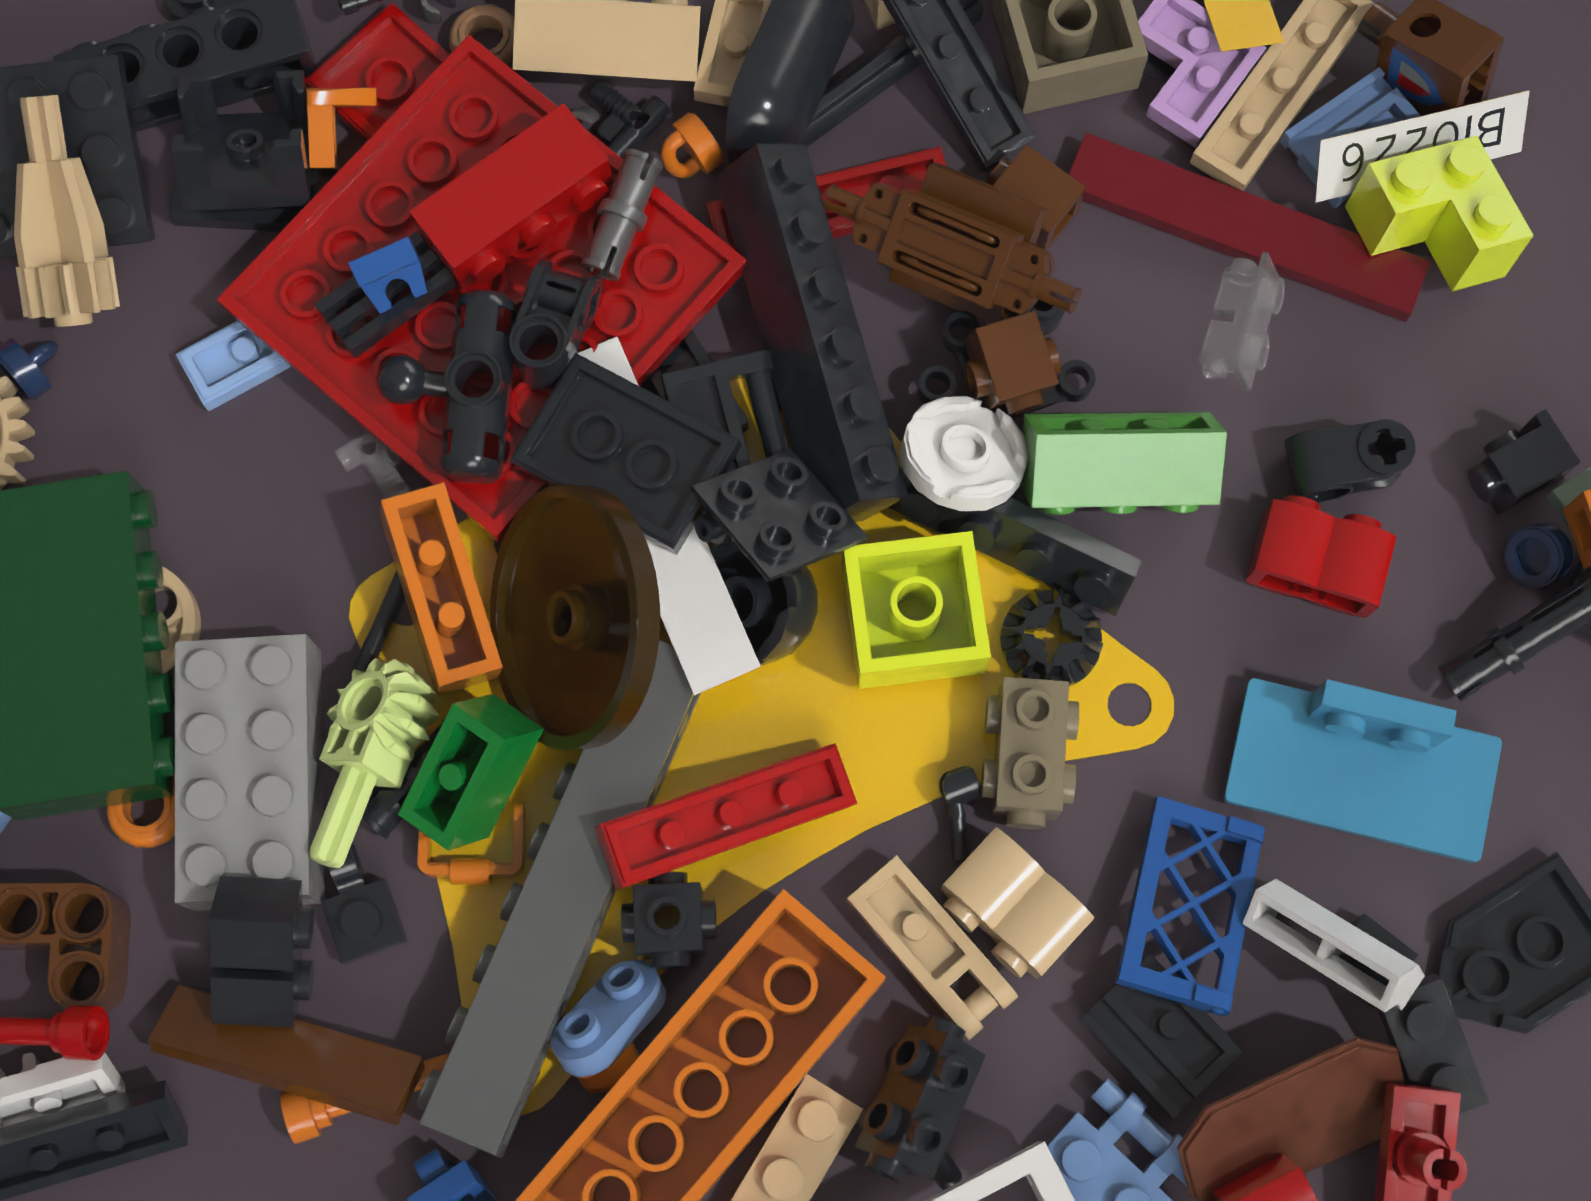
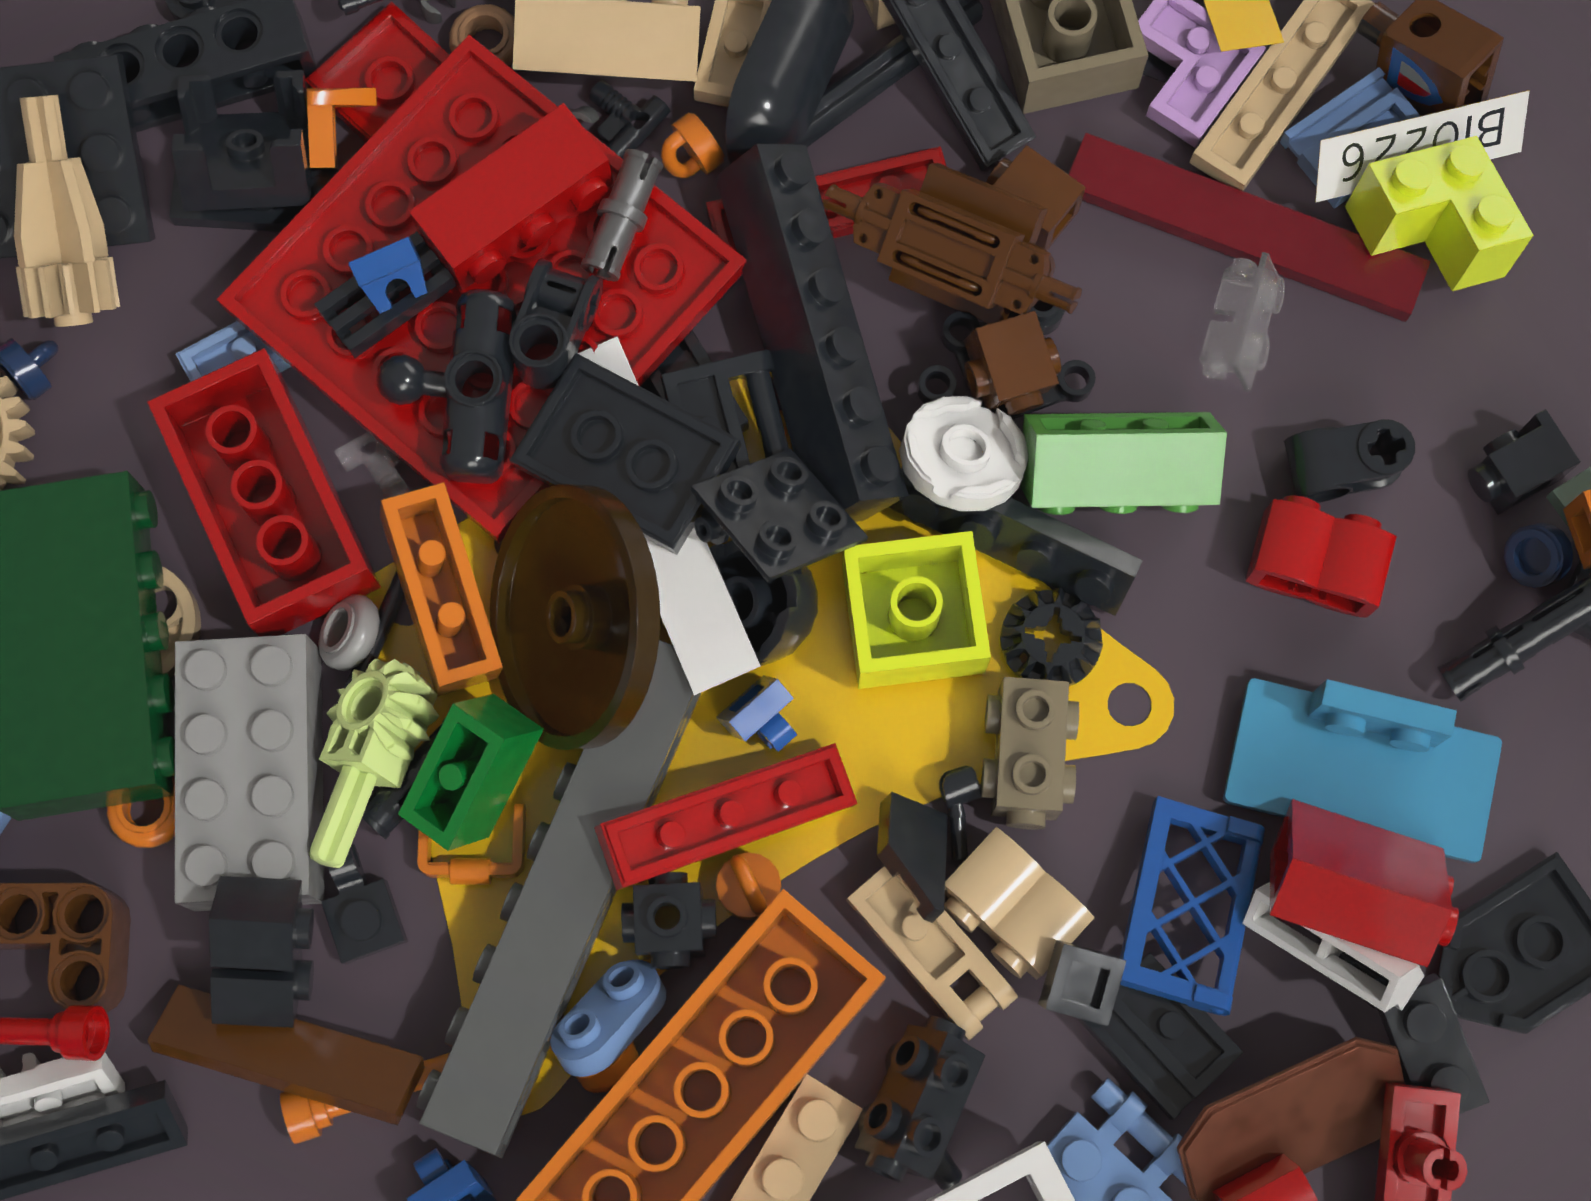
none -> red brick [147,348,382,637]
none -> light grey piece [318,594,380,671]
none -> tile [716,675,797,752]
none -> orange tile [716,852,781,920]
none -> black tile [877,792,948,923]
none -> black plate [1038,939,1126,1026]
none -> red brick [1270,799,1459,967]

